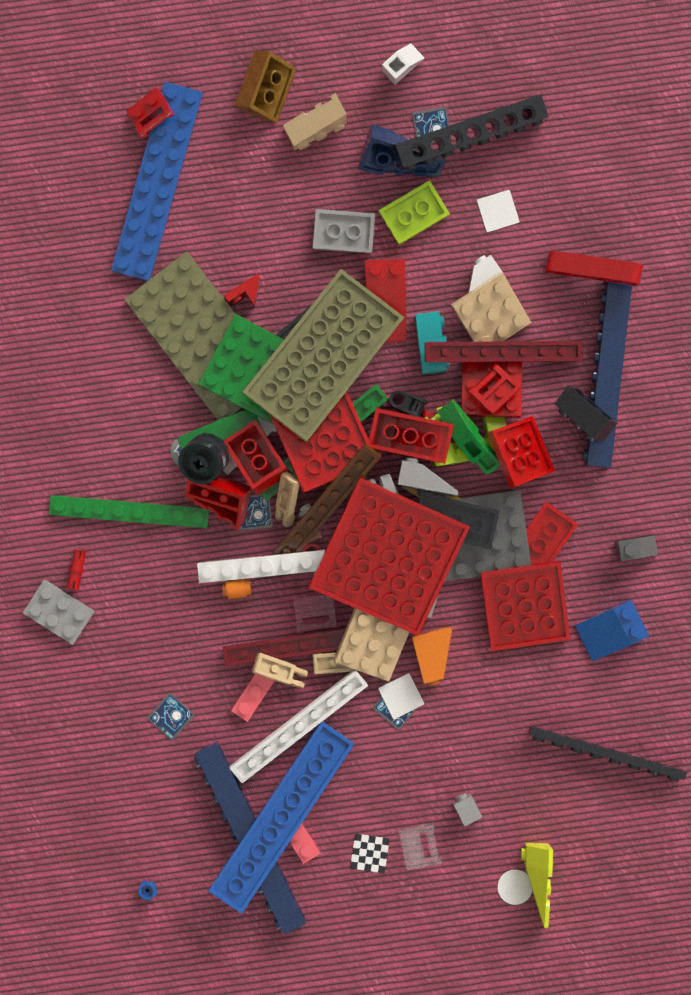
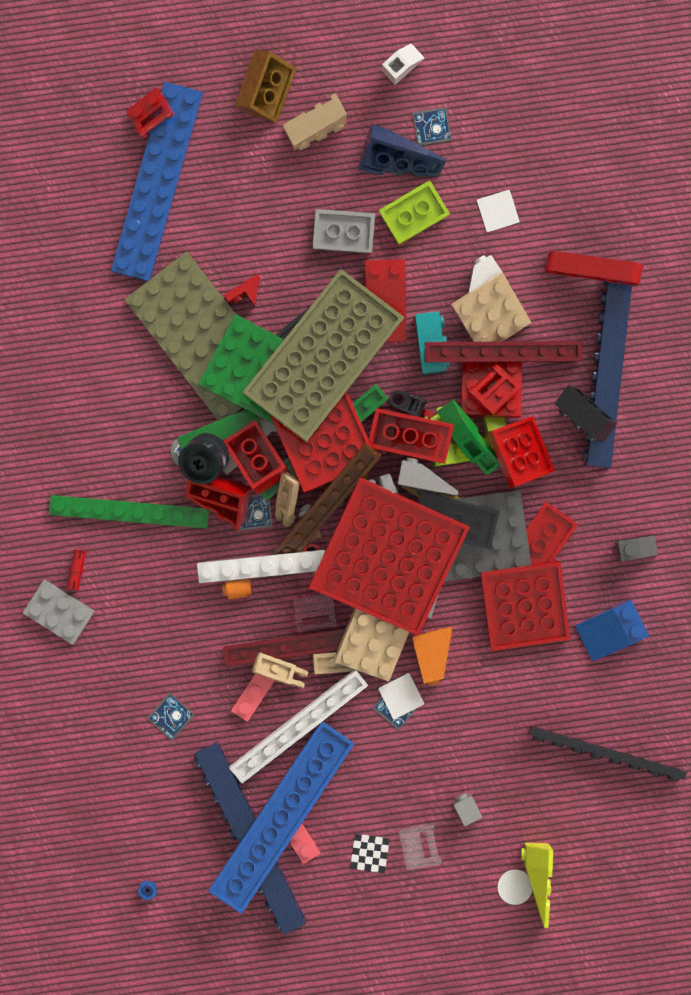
black brick [391,94,549,171] -> none

